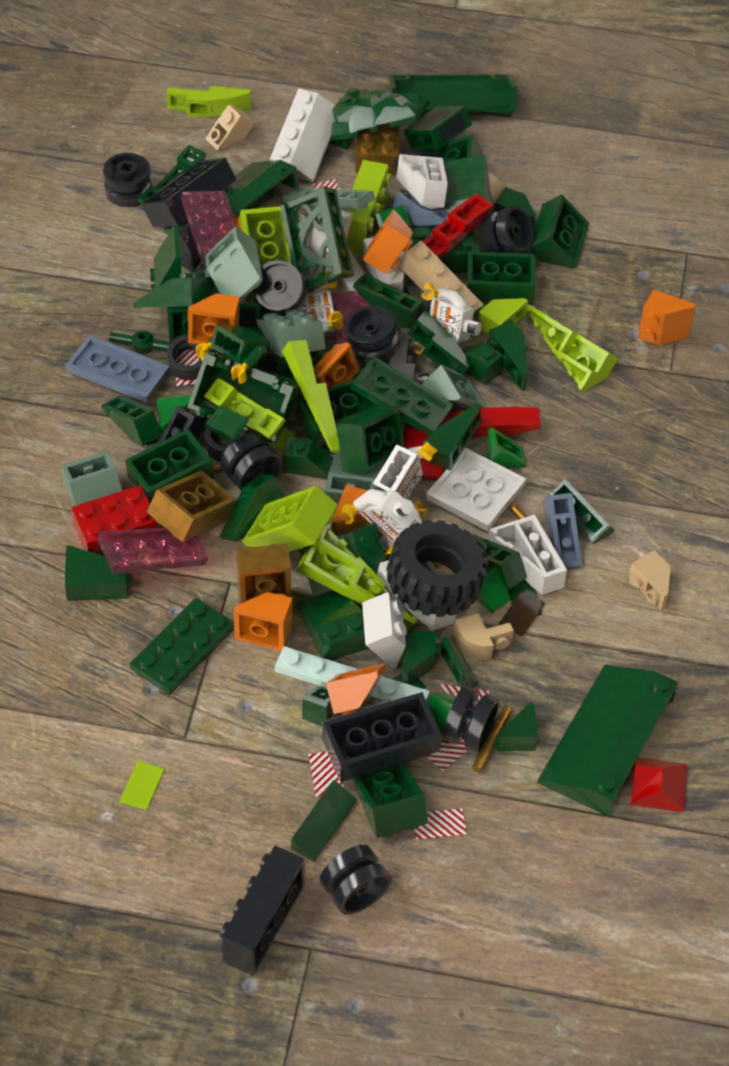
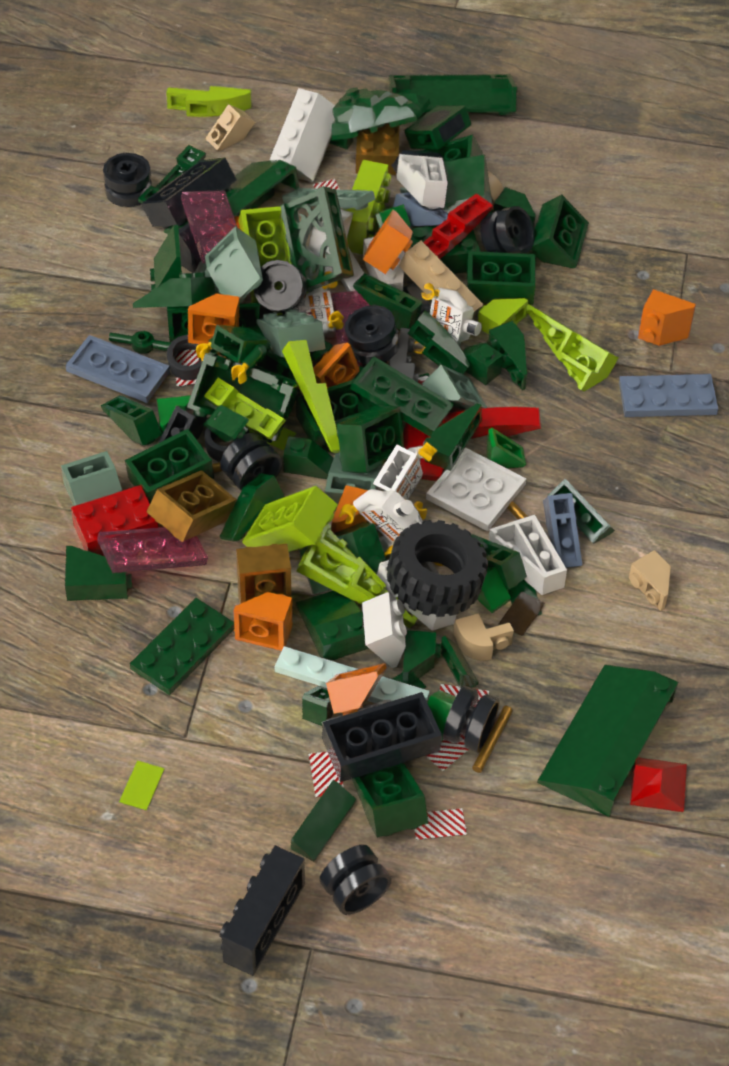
dark green slope [495,702,538,751] -> none
none -> sand blue plate [619,374,718,417]

